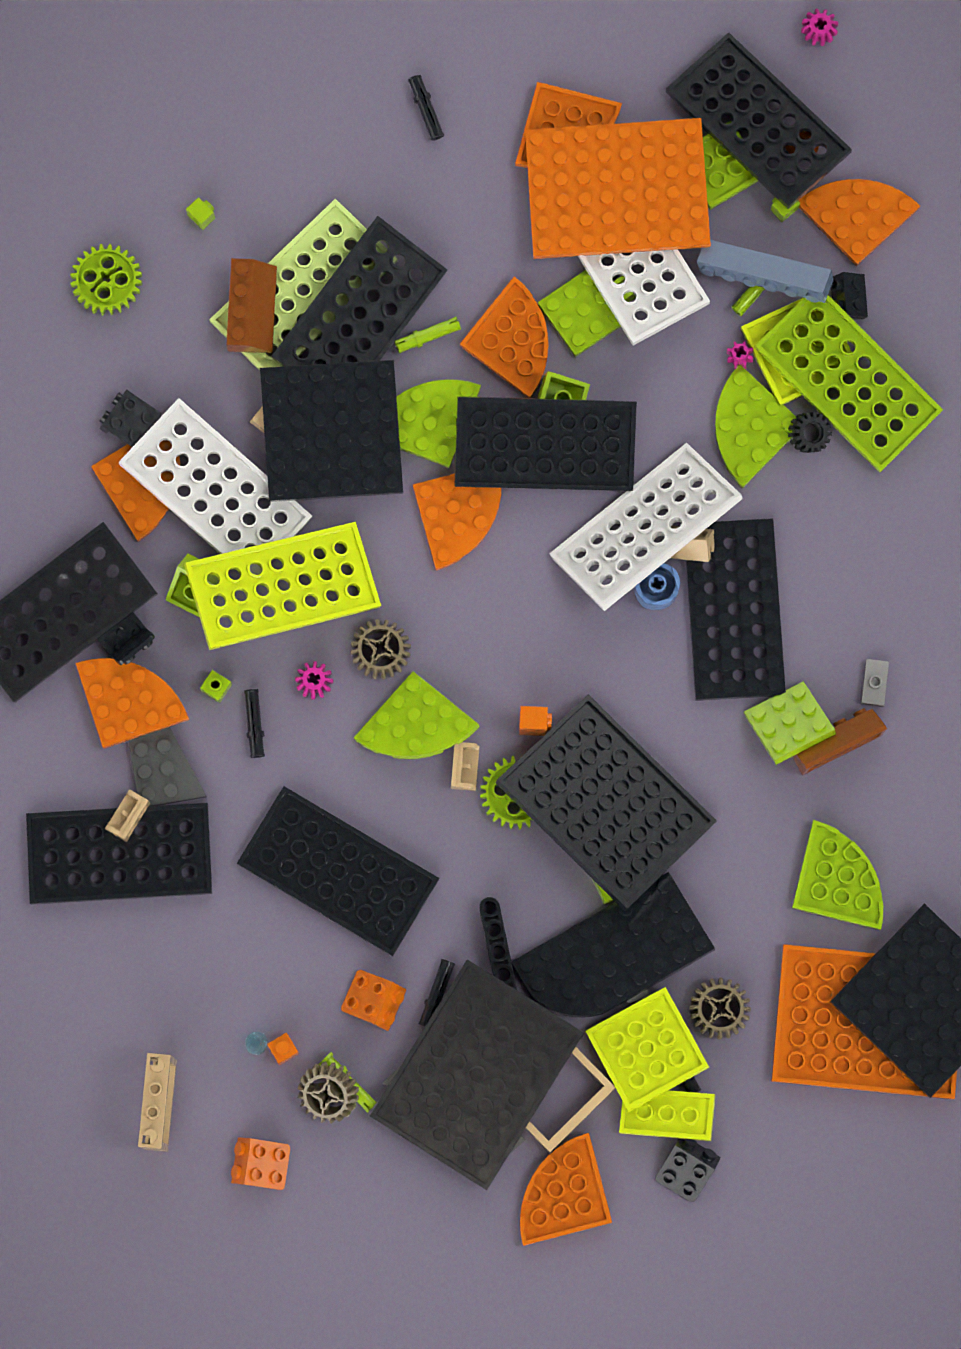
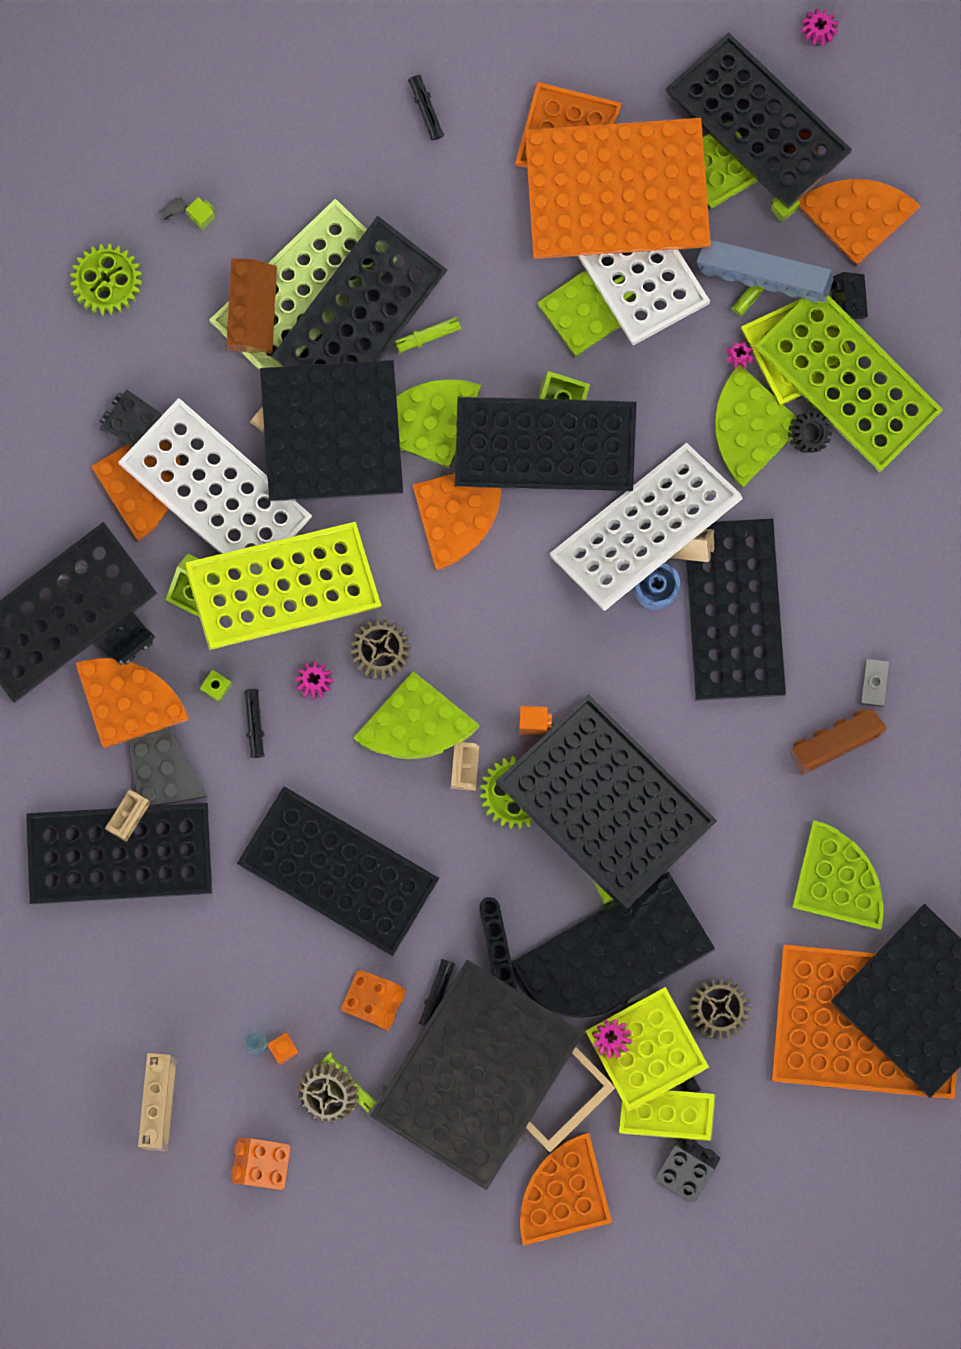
orange plate [460,276,548,398] -> none
lime plate [744,681,836,765] -> none
none -> dark grey pin [159,197,188,222]
none -> dark pink gear [593,1019,632,1059]

